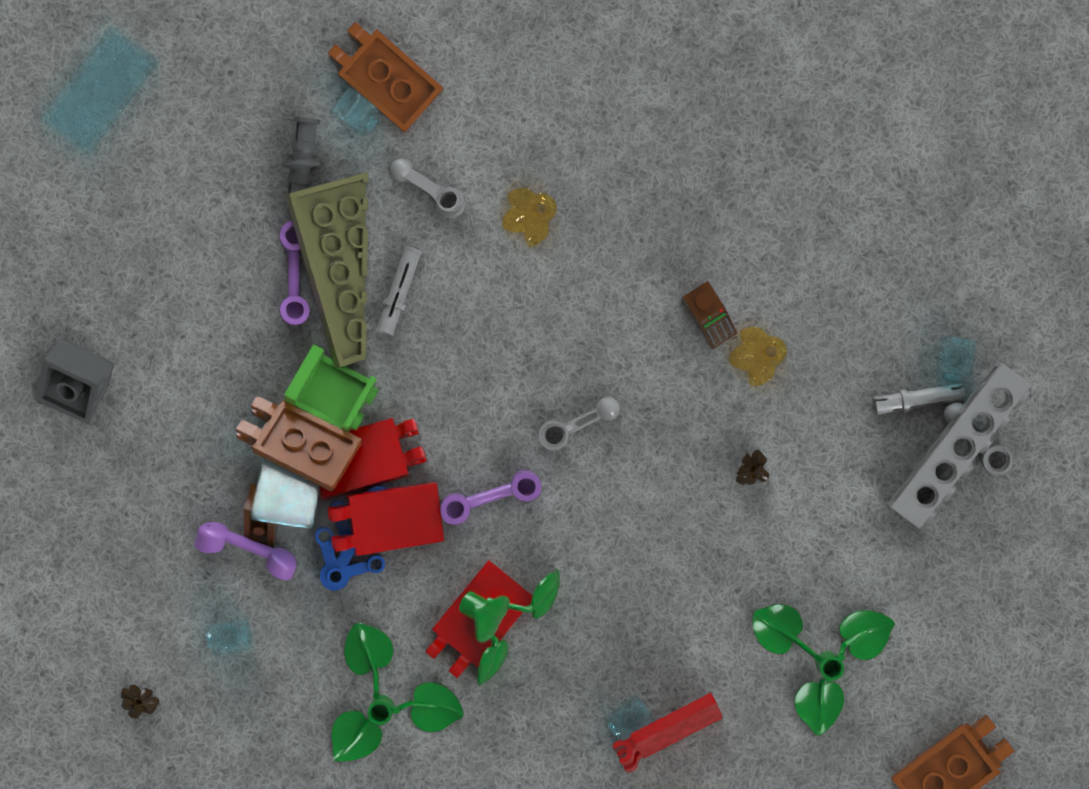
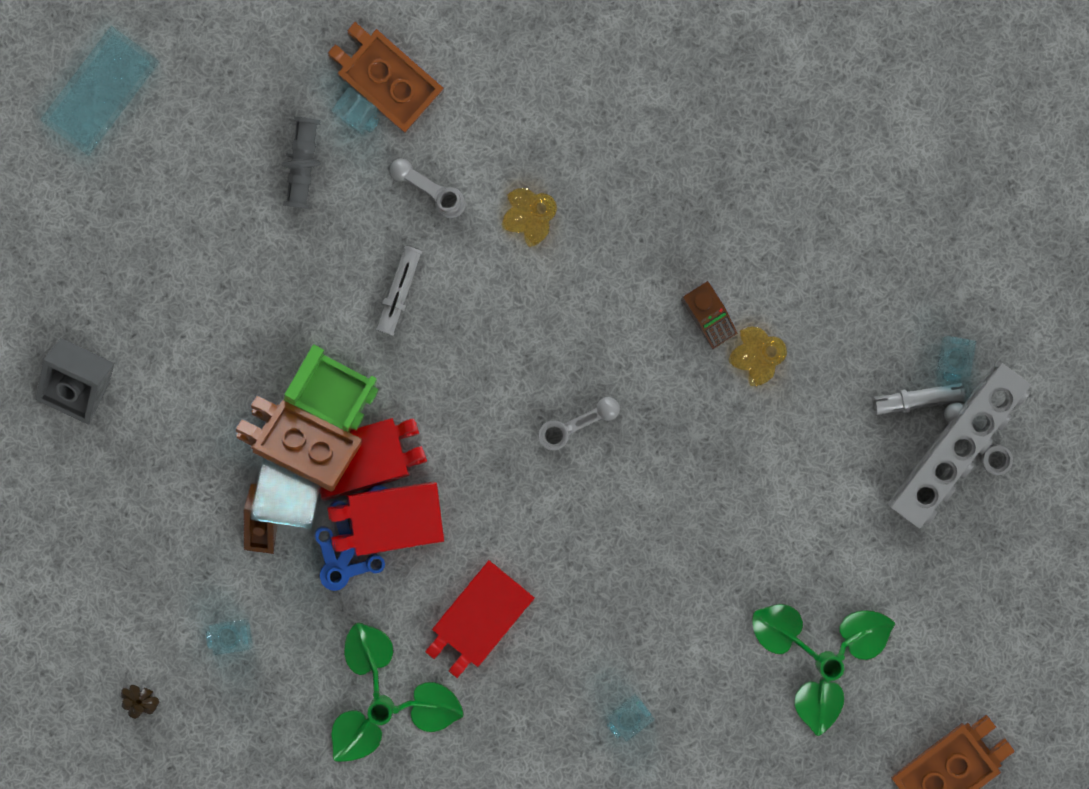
medium lavender piece [194,522,297,580] -> none
medium lavender piece [279,221,310,326] -> none
olive wing [285,172,368,368] -> none
medium lavender piece [440,470,542,525] -> none
green plant [459,568,560,686] -> none
red tile [612,693,723,773] -> none
dark brown plant [736,449,769,485] -> none

